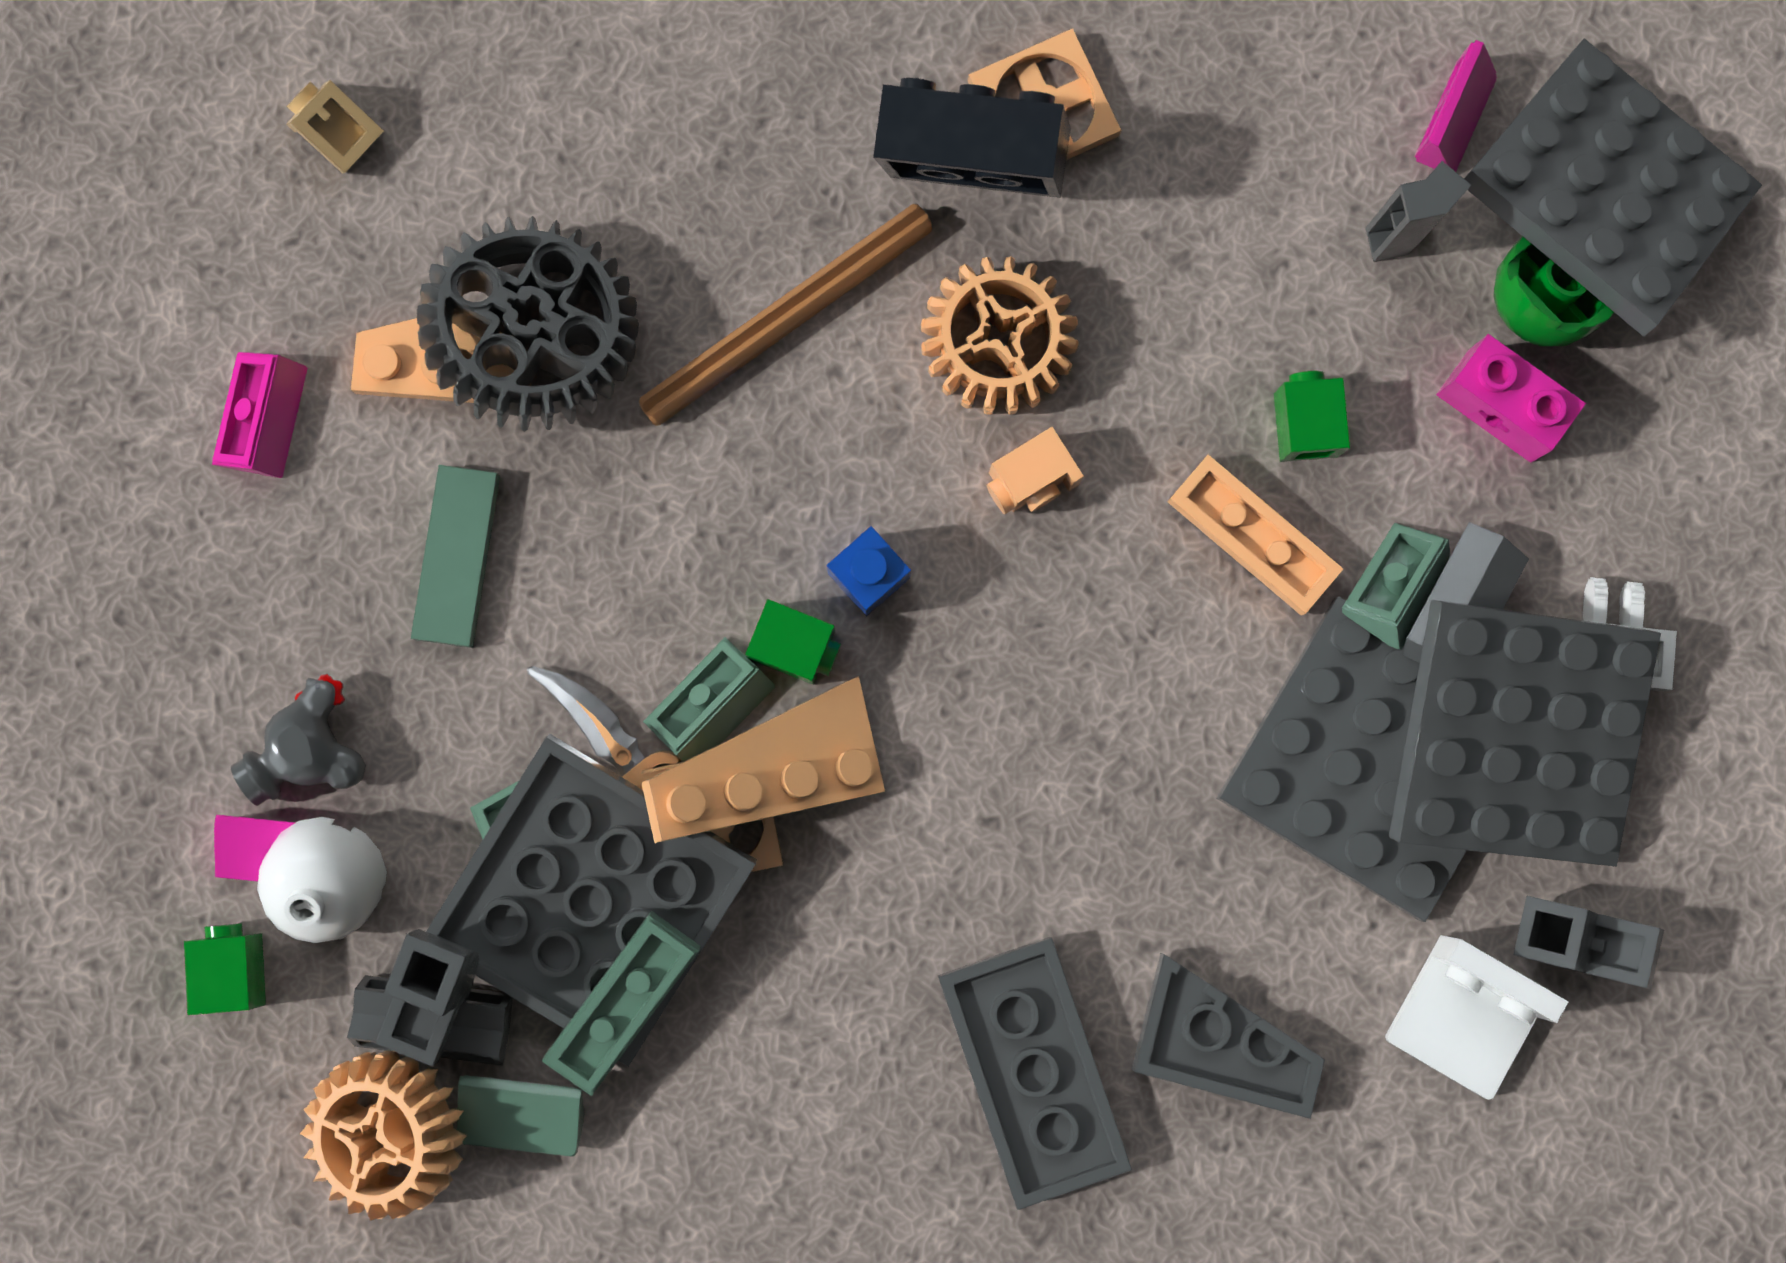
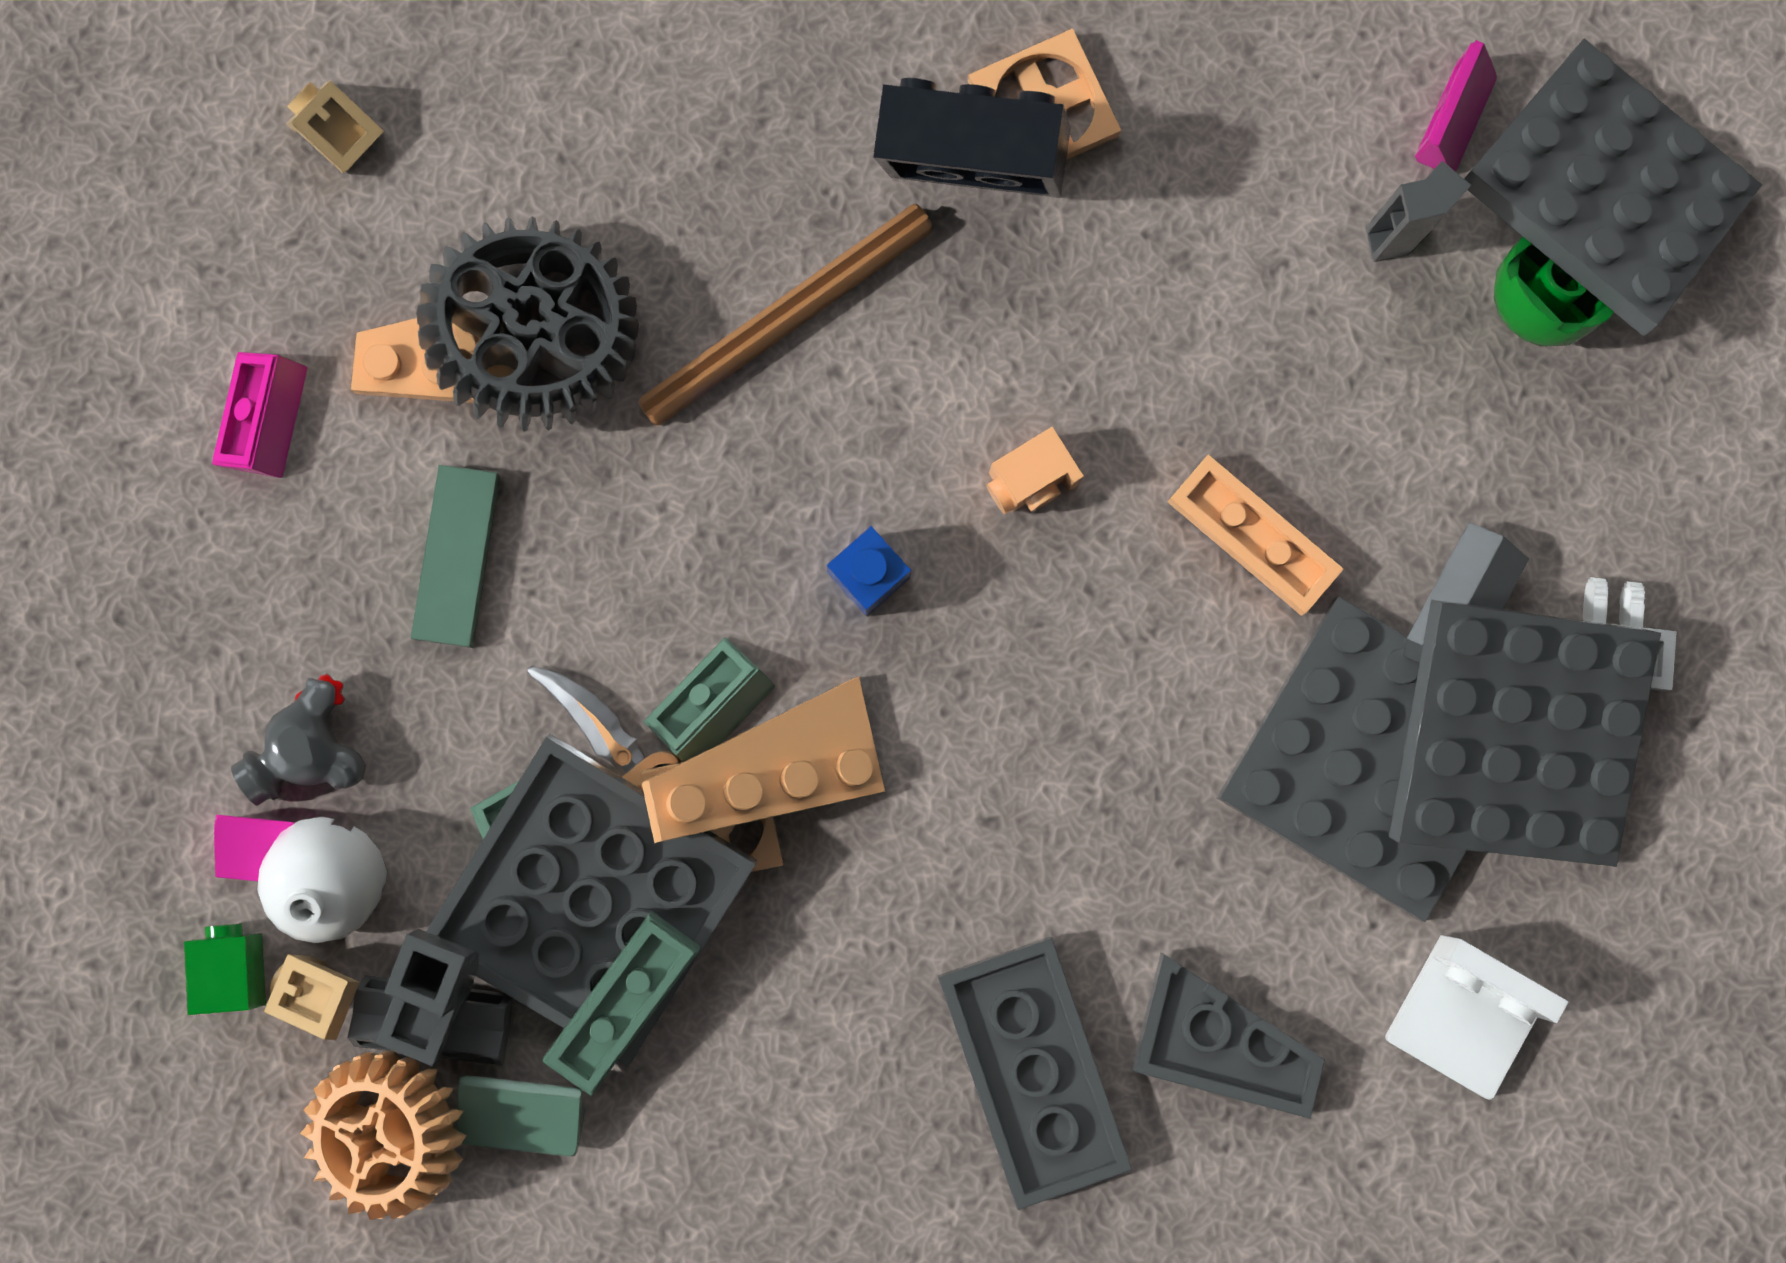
green brick [745,599,841,685] -> none
light nougat gear [921,256,1079,415] -> none
green brick [1274,371,1350,462] -> none
sand green slope [1342,523,1450,650] -> none
dark pink brick [1436,334,1586,463] -> none
dark grey brick [1513,895,1664,989] -> none
none -> tan bracket [264,954,360,1040]

